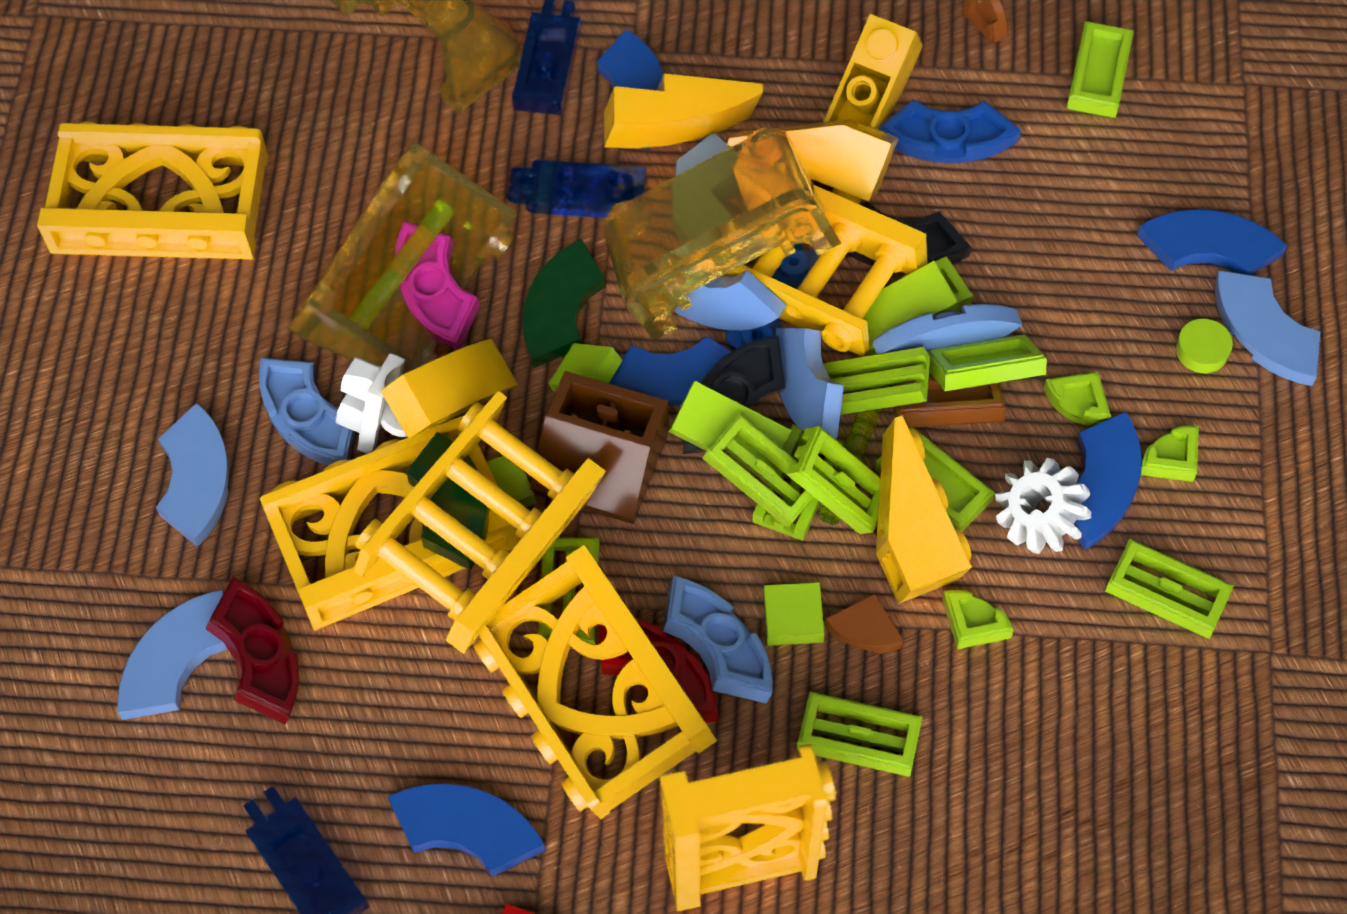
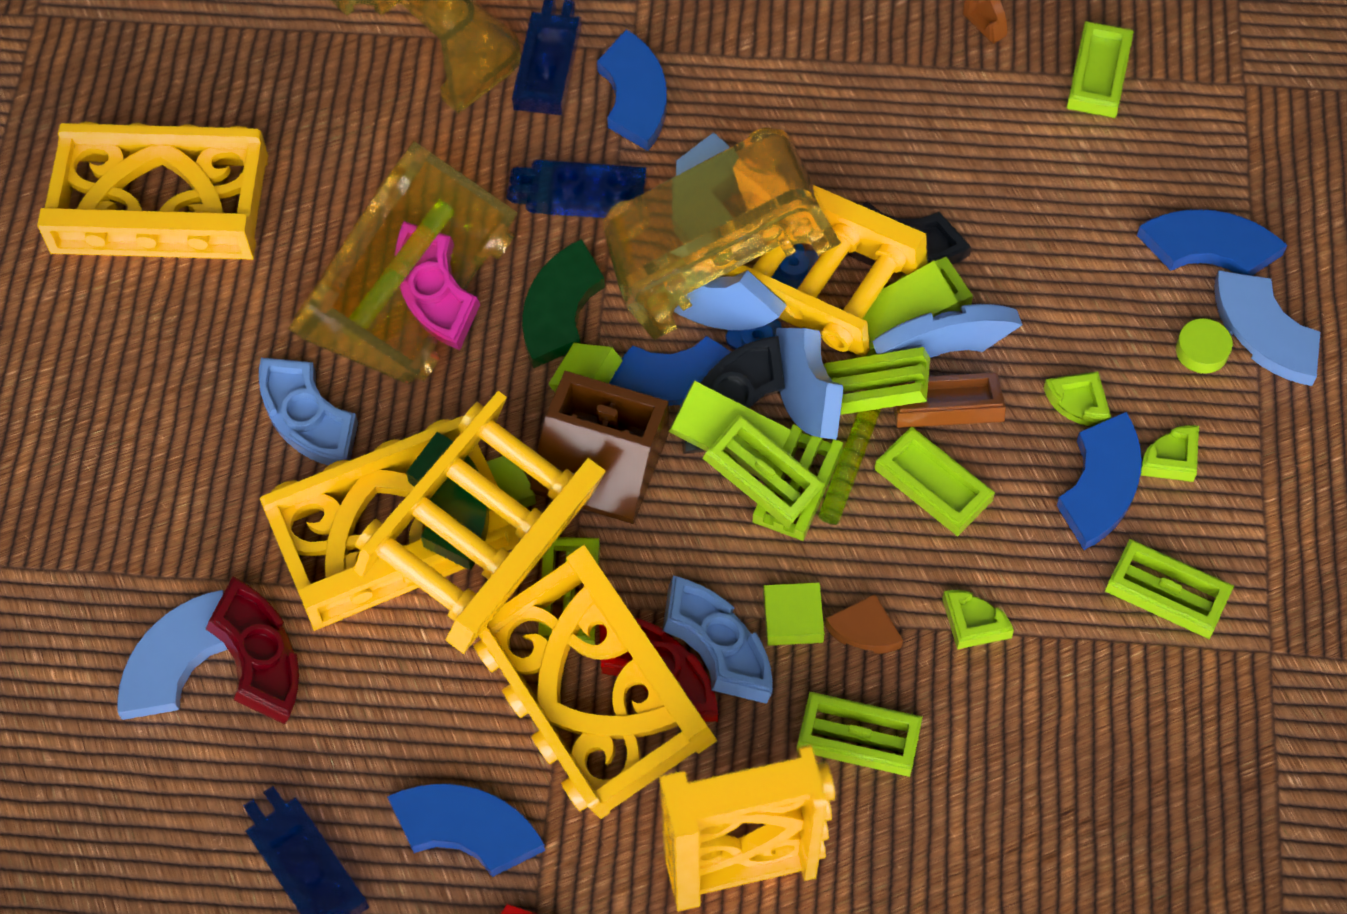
medium blue tile [156,403,229,547] -> none
white hips [336,353,407,454] -> none
yellow slope [381,339,518,439] -> none
yellow slope [604,74,763,148] -> none
yellow slope [727,119,899,204] -> none
lime tile [786,426,880,535] -> none
yellow slope [823,14,923,129] -> none
yellow slope [876,415,972,604] -> none
blue tile [878,99,1021,163] -> none
lime tile [927,334,1047,391] -> none
white gear [995,458,1092,554] -> none

